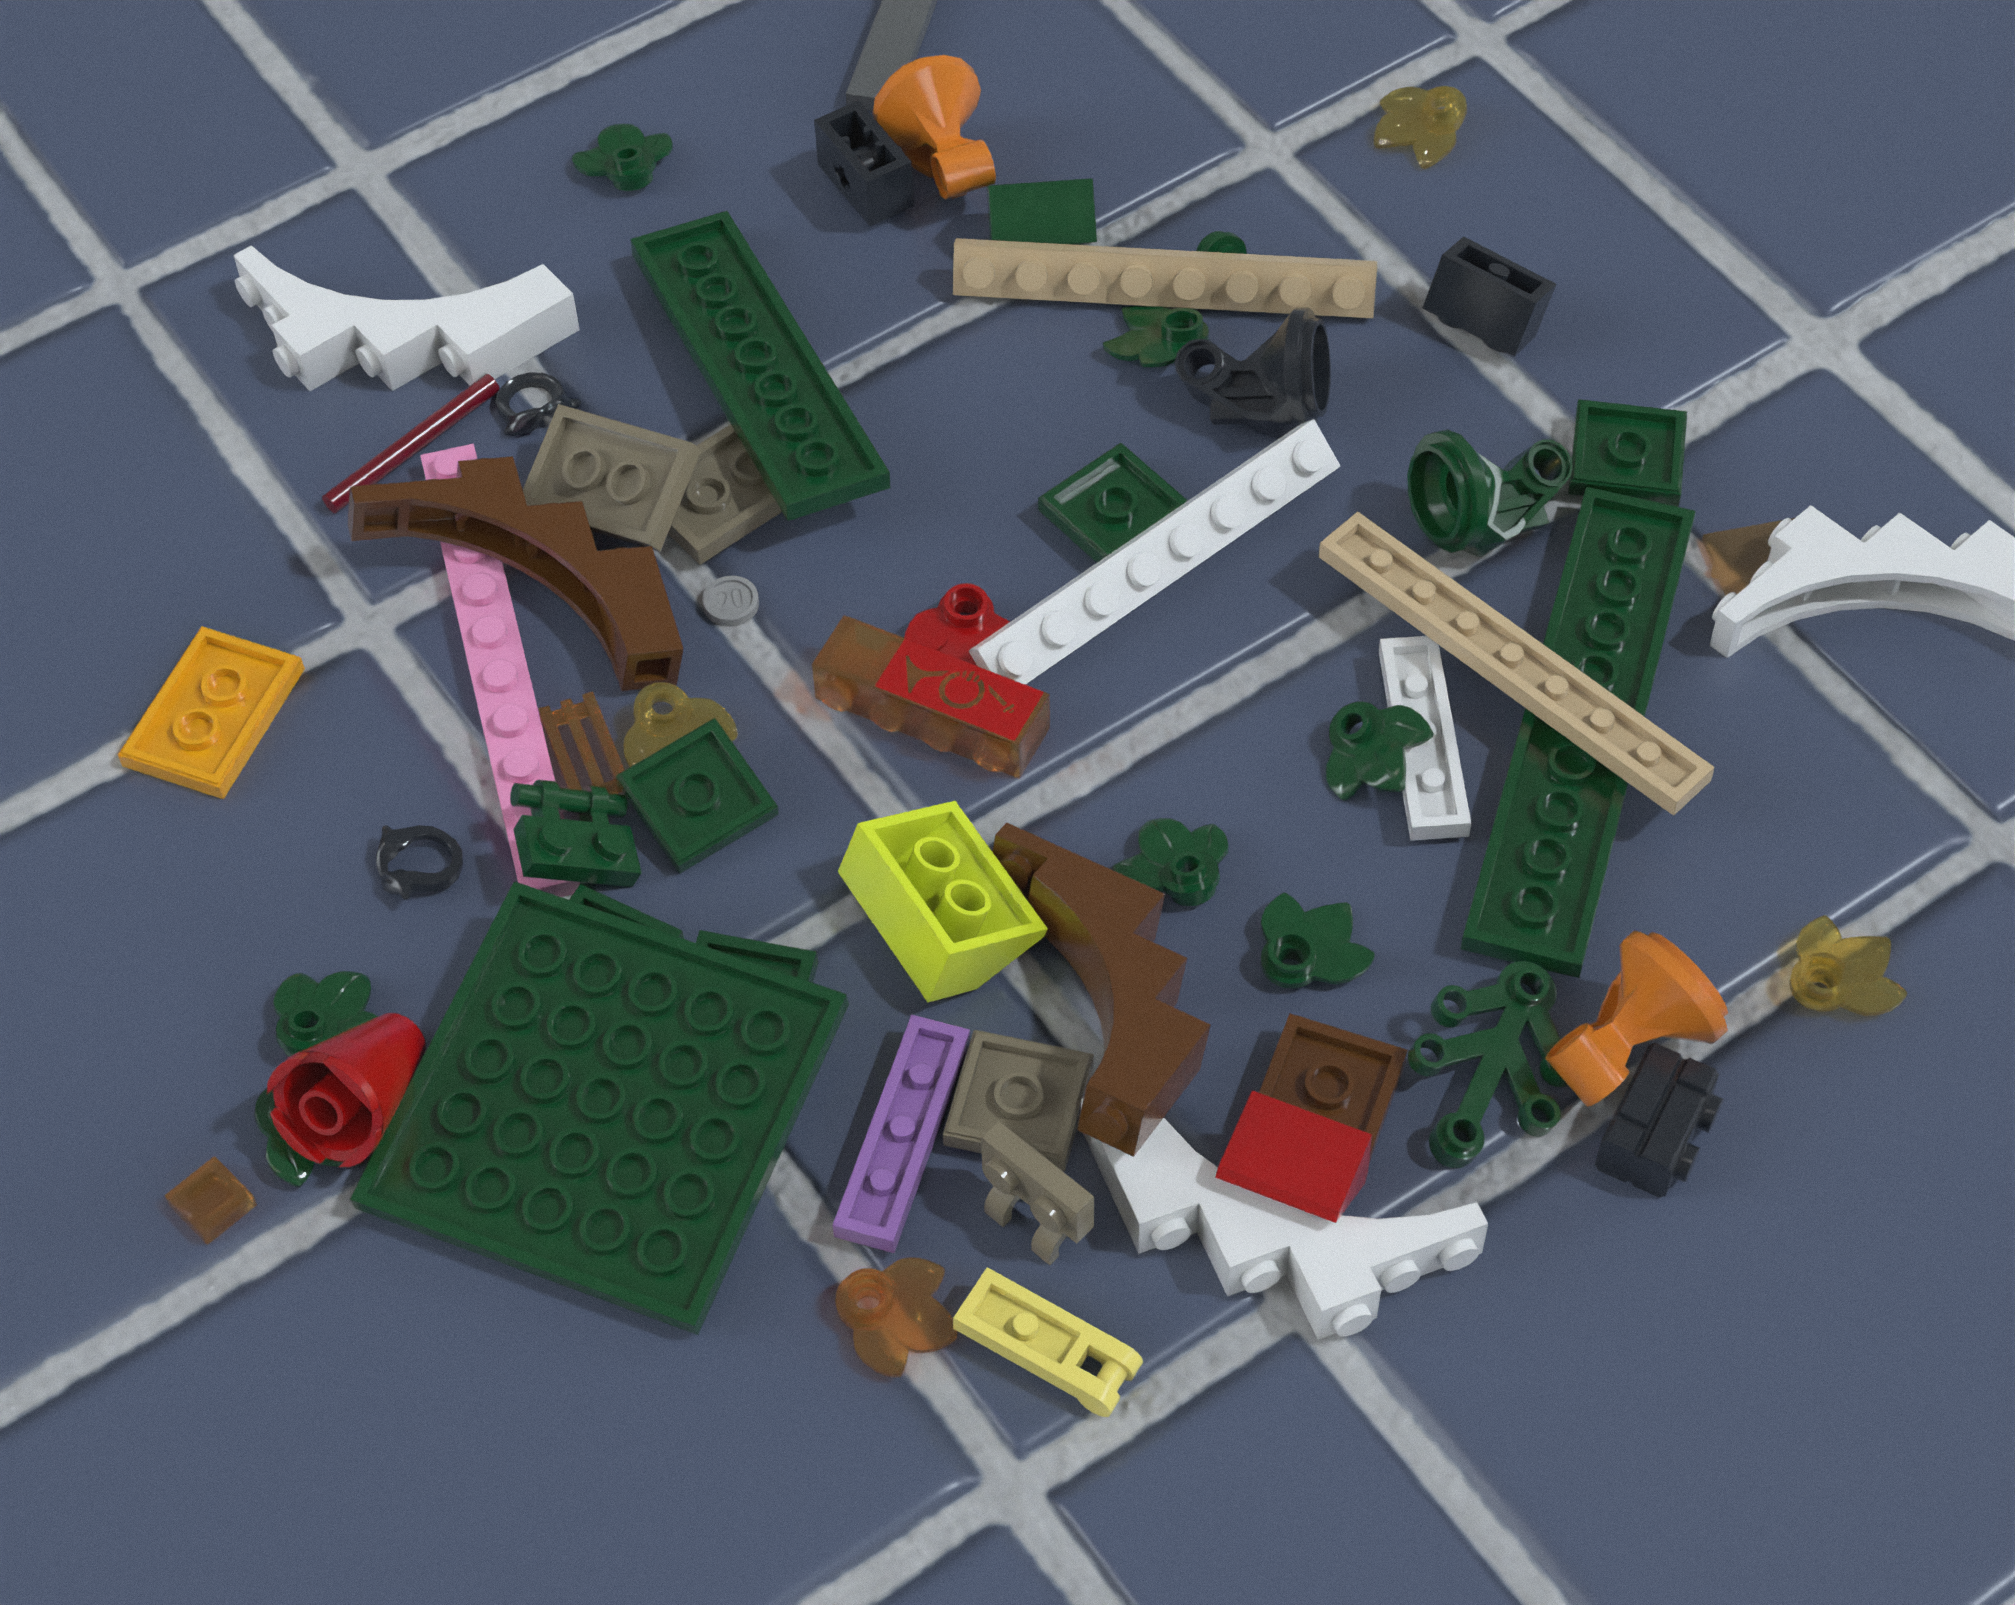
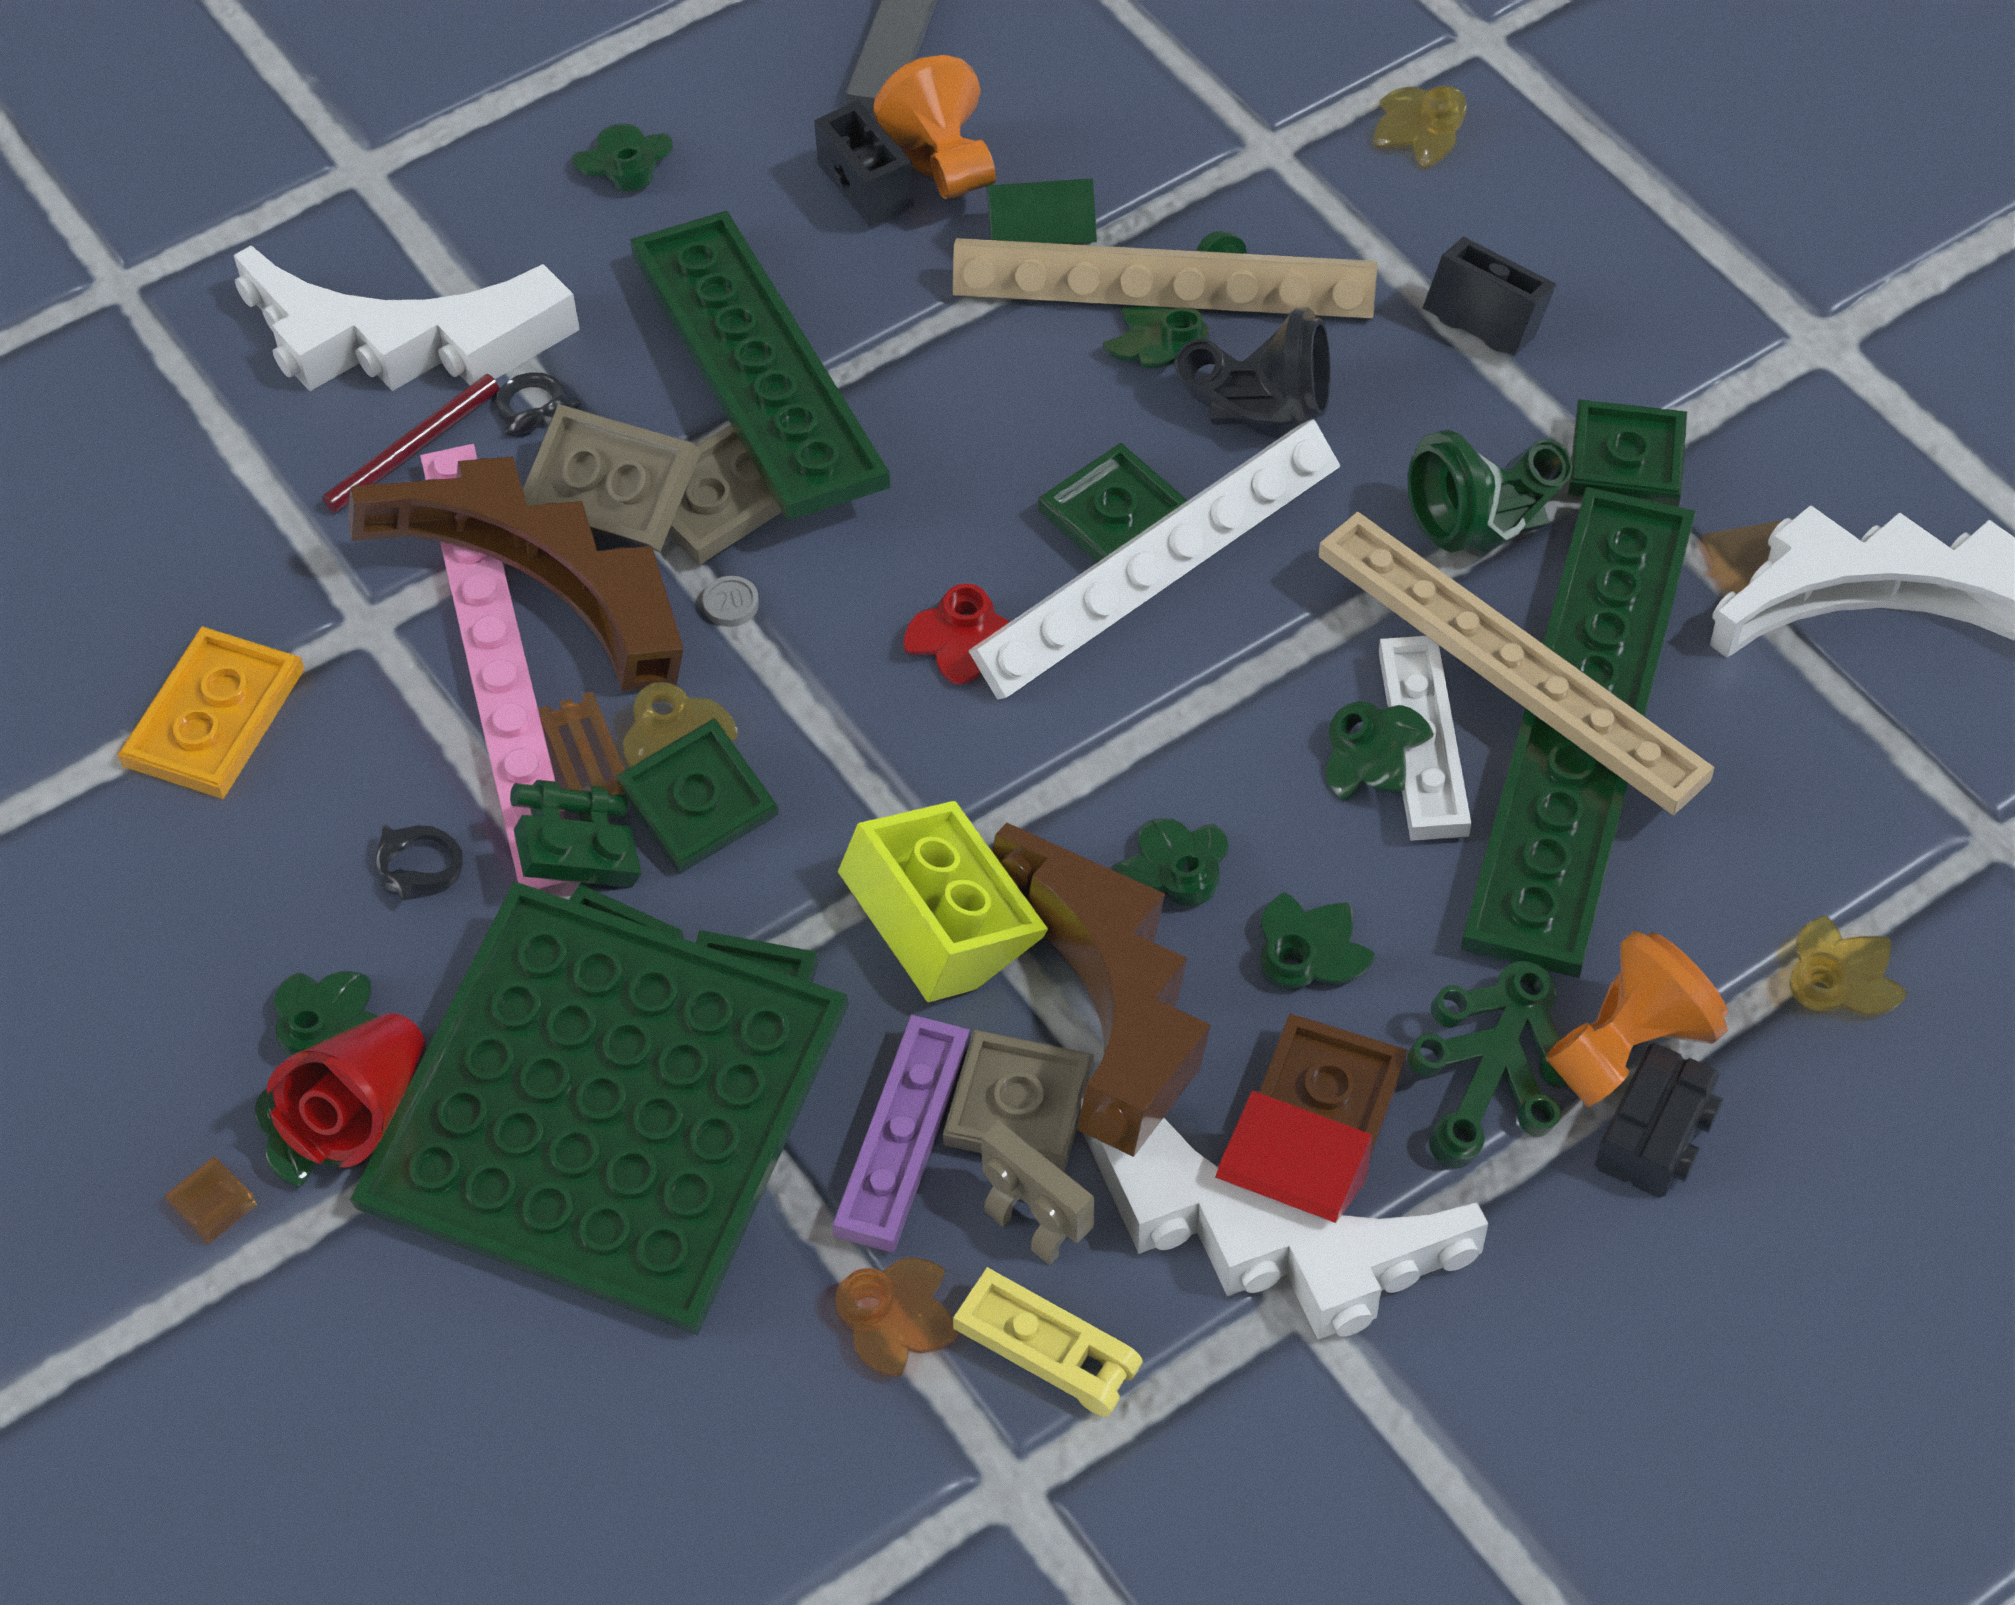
clear orange brick [812,615,1050,779] -> none

